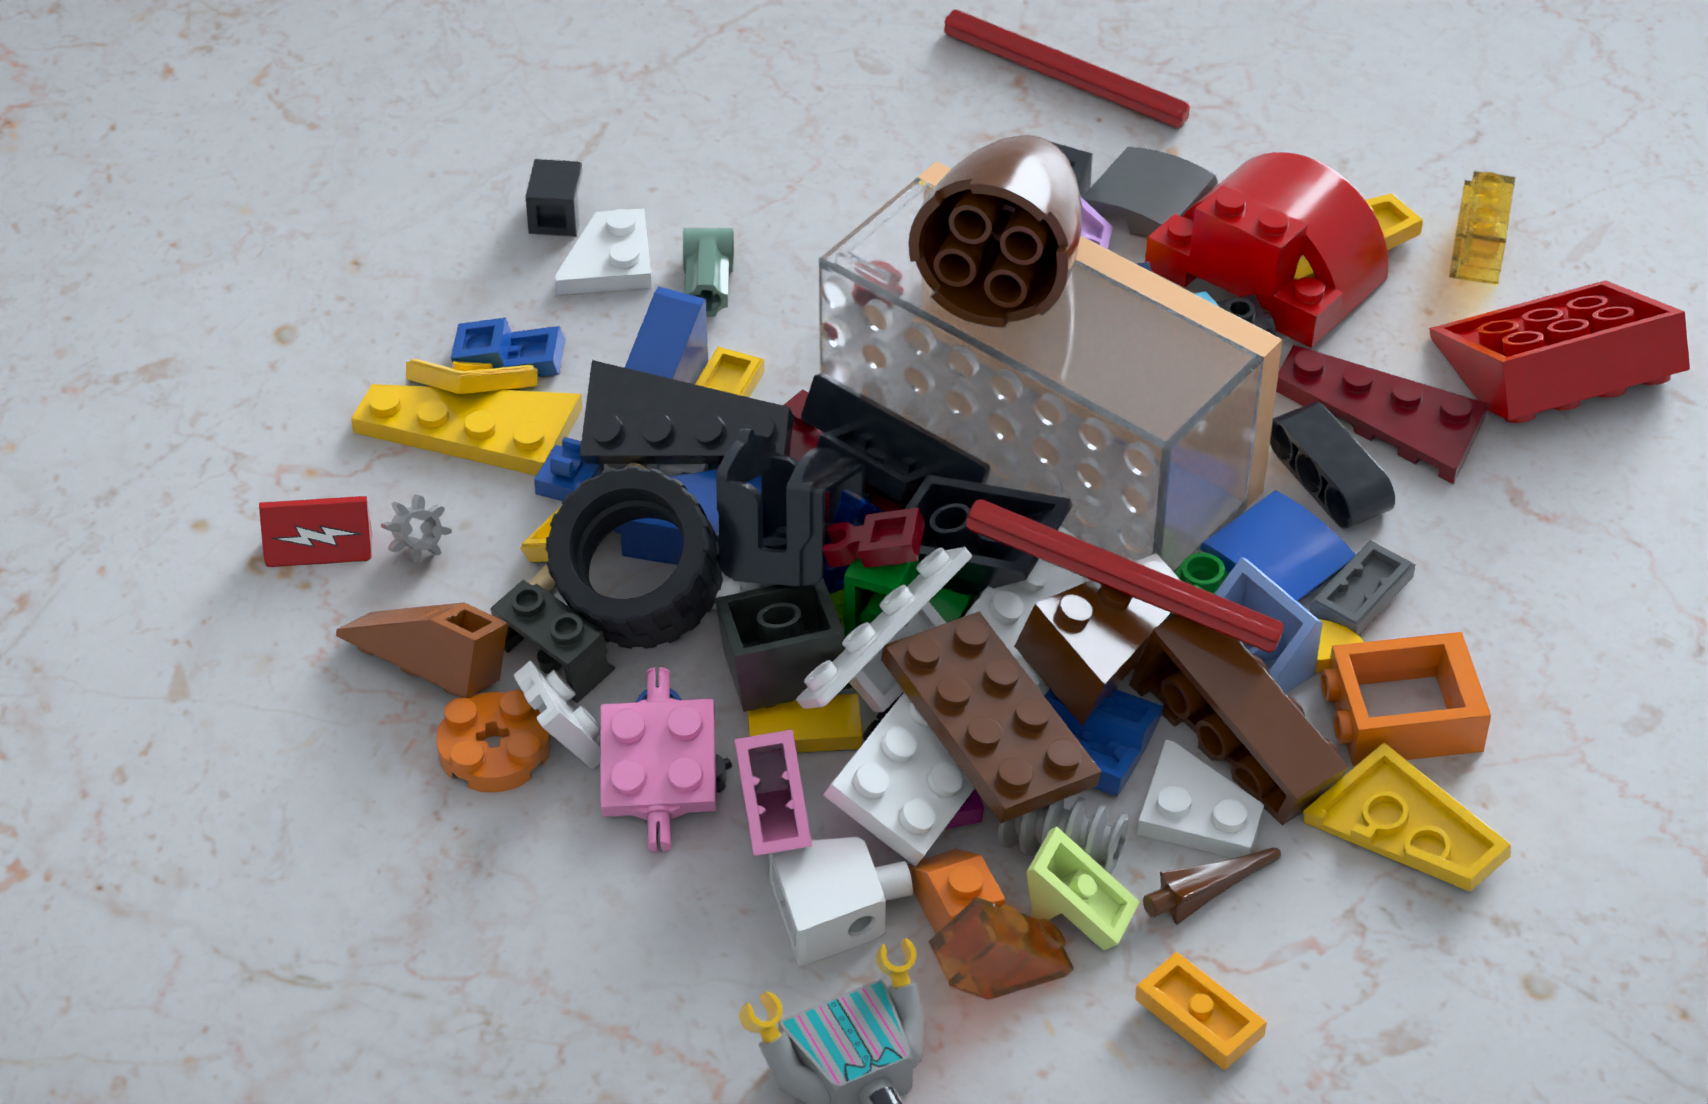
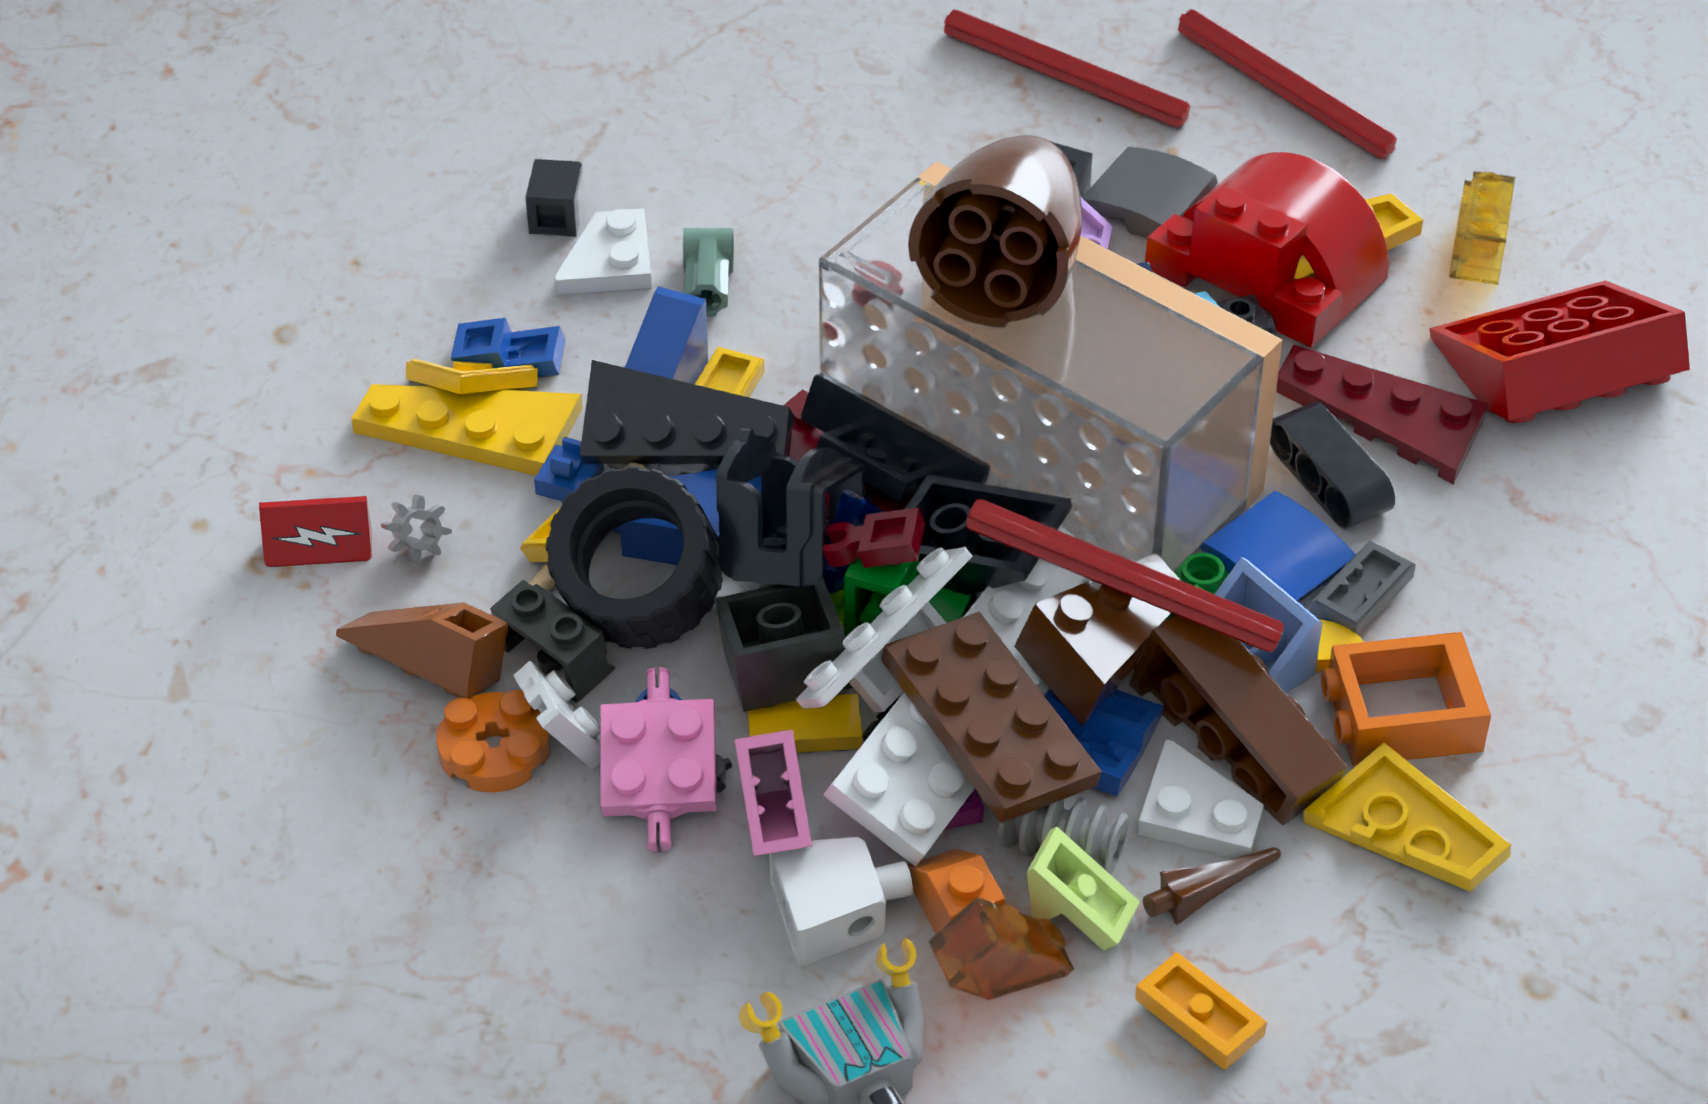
none -> red axle [1177,9,1397,159]

